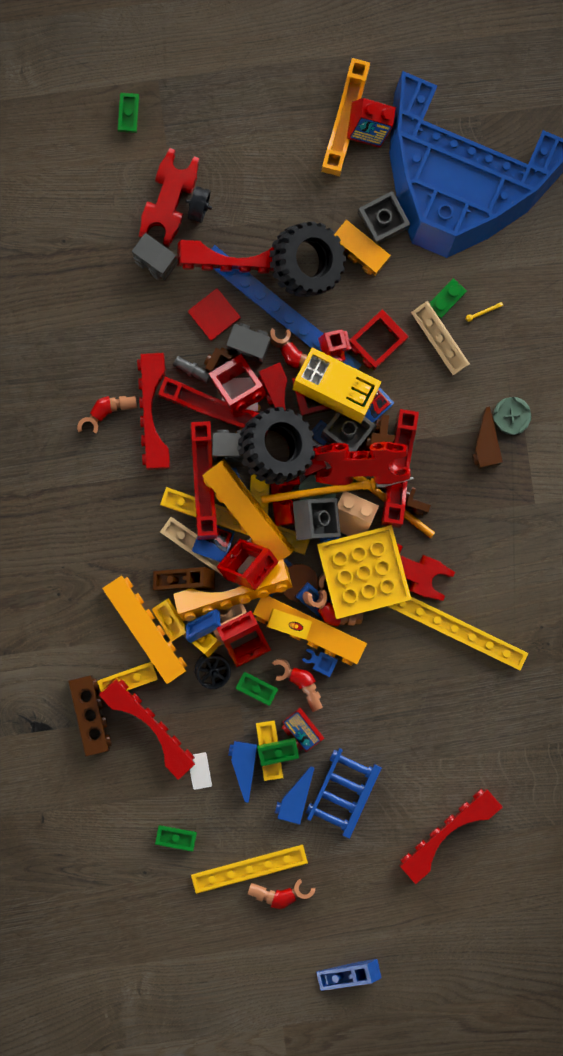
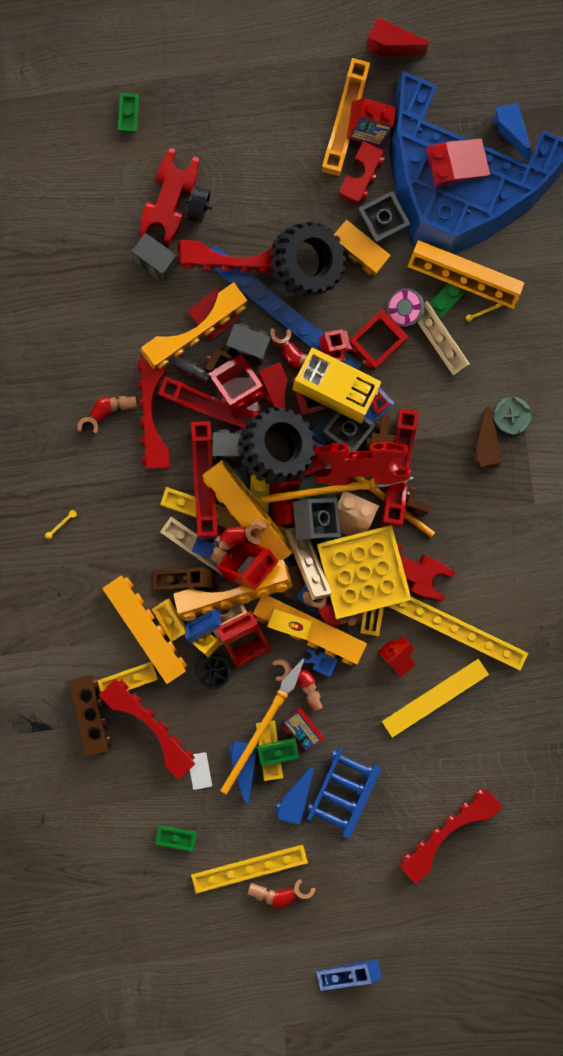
green plate [235,671,278,706] -> none
none -> yellow hinge [45,510,77,540]
none -> light orange arch [140,282,248,370]
none -> nougat piece [210,519,267,565]
none -> light orange piece [220,659,304,795]
none -> tan plate [285,527,332,600]
none -> red arch [338,141,385,206]
none -> yellow tile [360,607,384,636]
none -> red slope [366,17,430,56]
none -> red brick [378,636,416,678]
none -> yellow tile [382,659,489,738]
none -> tile [387,289,424,327]
none -> light orange brick [407,240,524,309]
none -> slope [426,138,490,189]
none -> blue slope [493,103,531,160]

